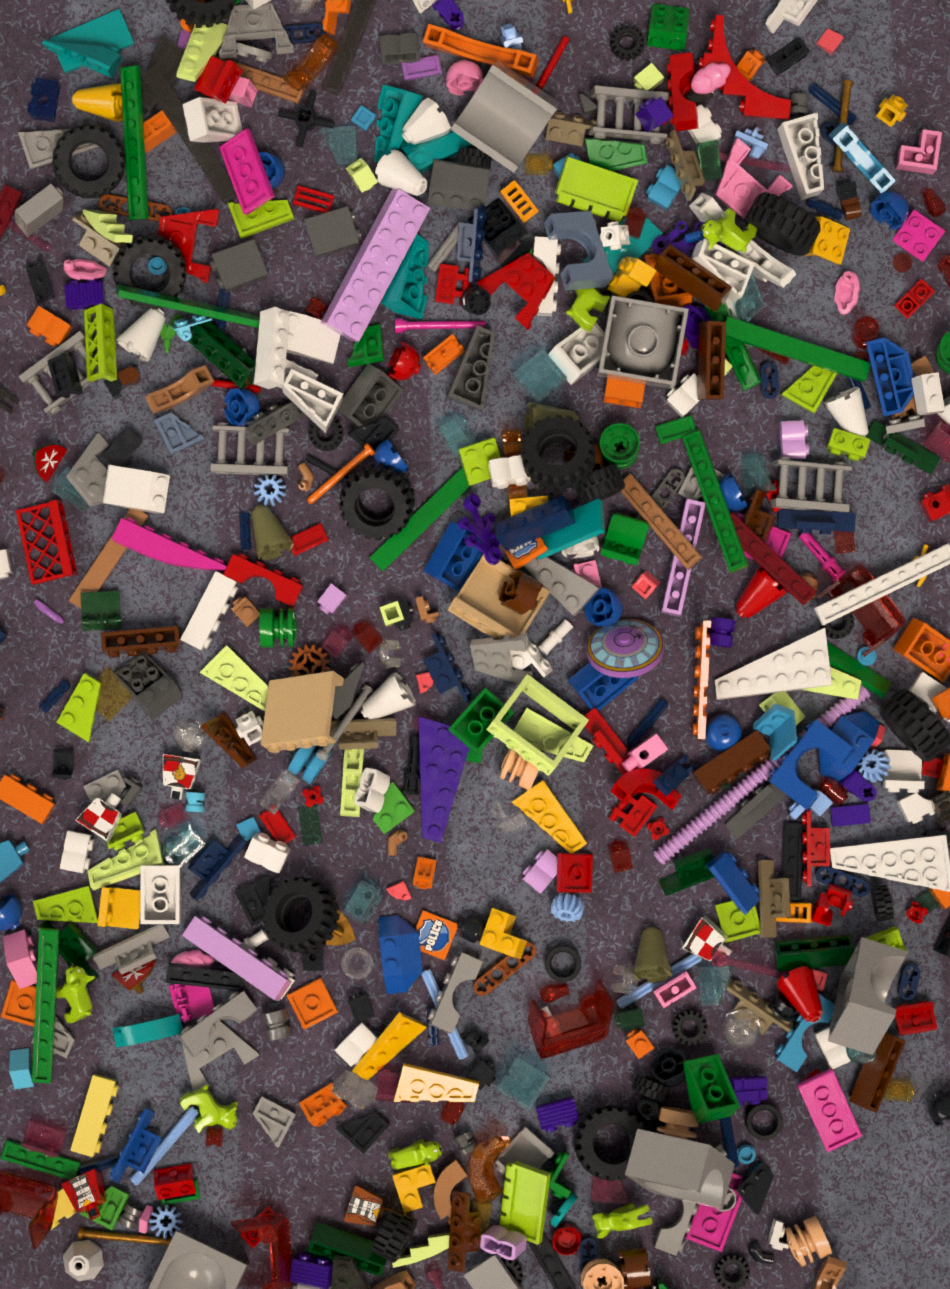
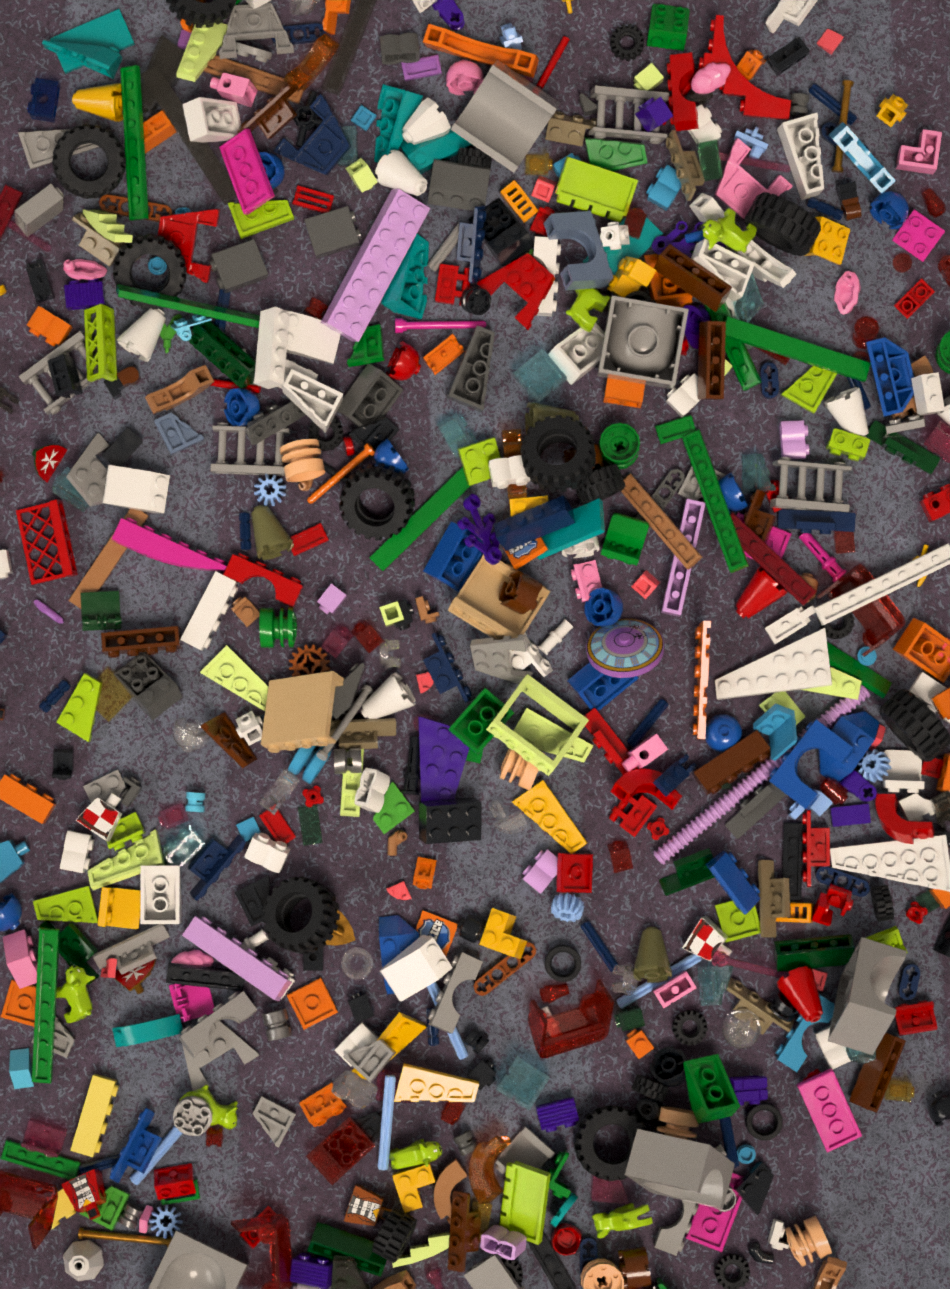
torso [163,754,201,800] -> none
red bracket [194,56,243,104] -> none
clear light blue brick [342,879,383,924] -> none
light grey wing [523,557,600,616] -> none
dark purple wheel [709,617,736,648] -> none
none -> coral tile [100,958,117,978]
none -> light grey tile [173,1096,213,1136]
none -> reddish brown bracket [237,84,299,139]
none -> dark blue wing [273,94,352,175]
none -> light nougat wheel [280,439,325,482]
none -> clear red slope [306,1116,376,1185]
none -> flat silver wheel [334,748,362,774]
none -> red tile [343,436,354,456]
none -> light grey wing [343,1039,396,1082]
none -> light blue axle [378,1075,396,1170]
none -> white slope [380,935,453,1001]
none -> black brick [419,797,482,844]
none -> red bracket [530,206,555,237]
none -> coral slope [531,176,557,203]
none -> dark blue axle [580,921,619,972]
none -> white hinge [764,605,816,645]
none -> red arch [876,794,934,844]

